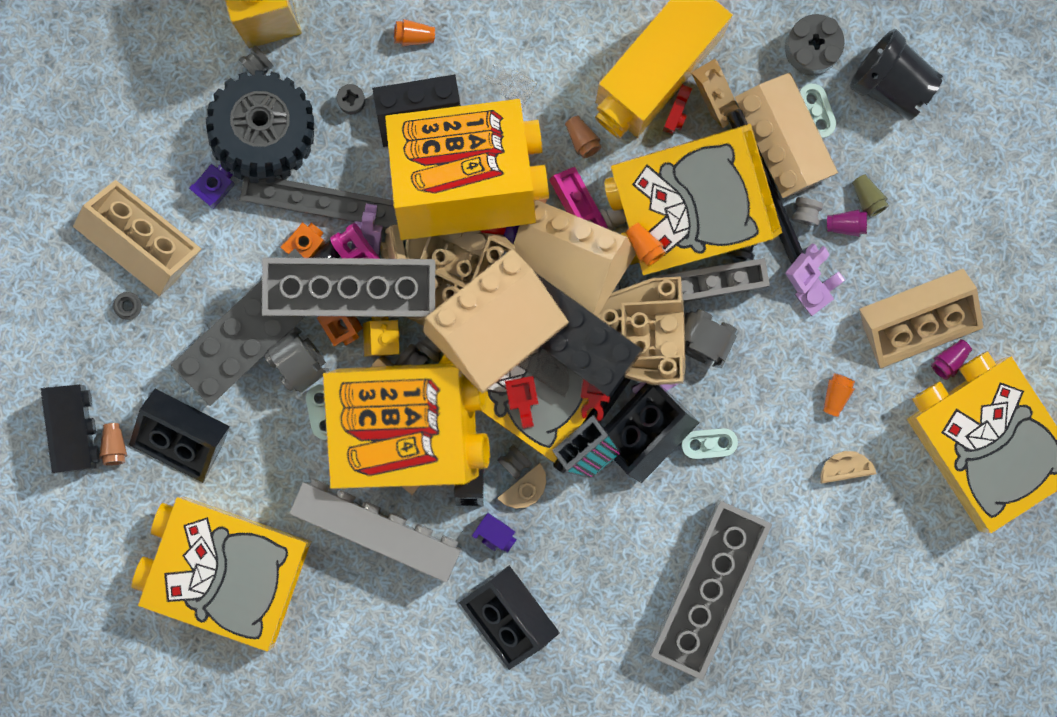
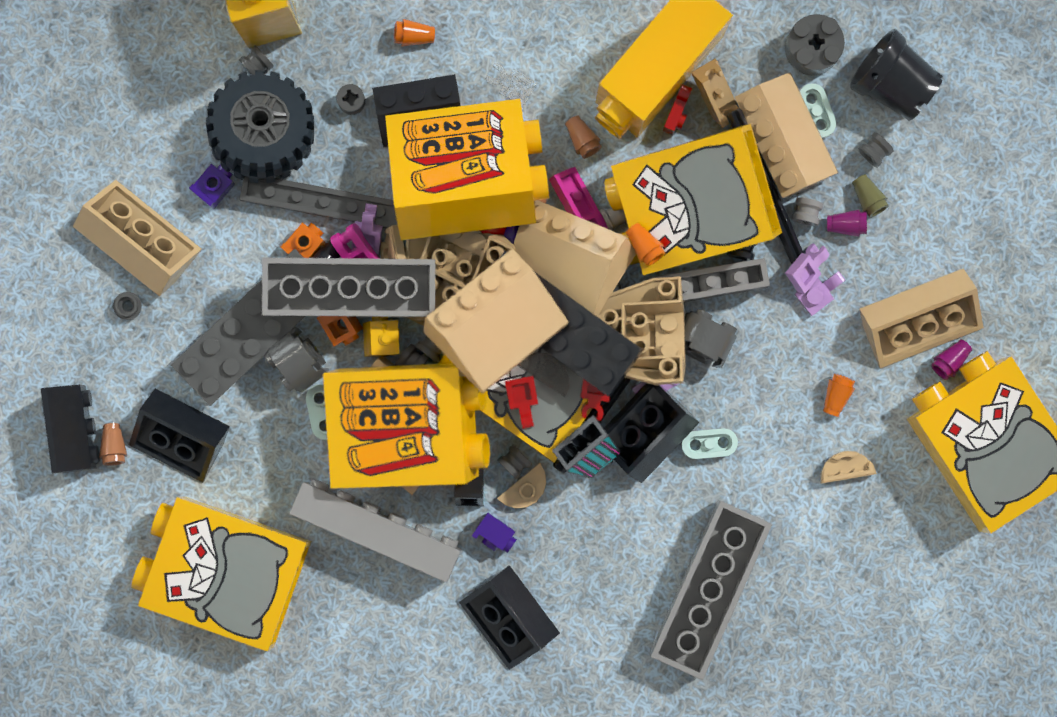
none -> dark grey wheel [858,132,894,168]

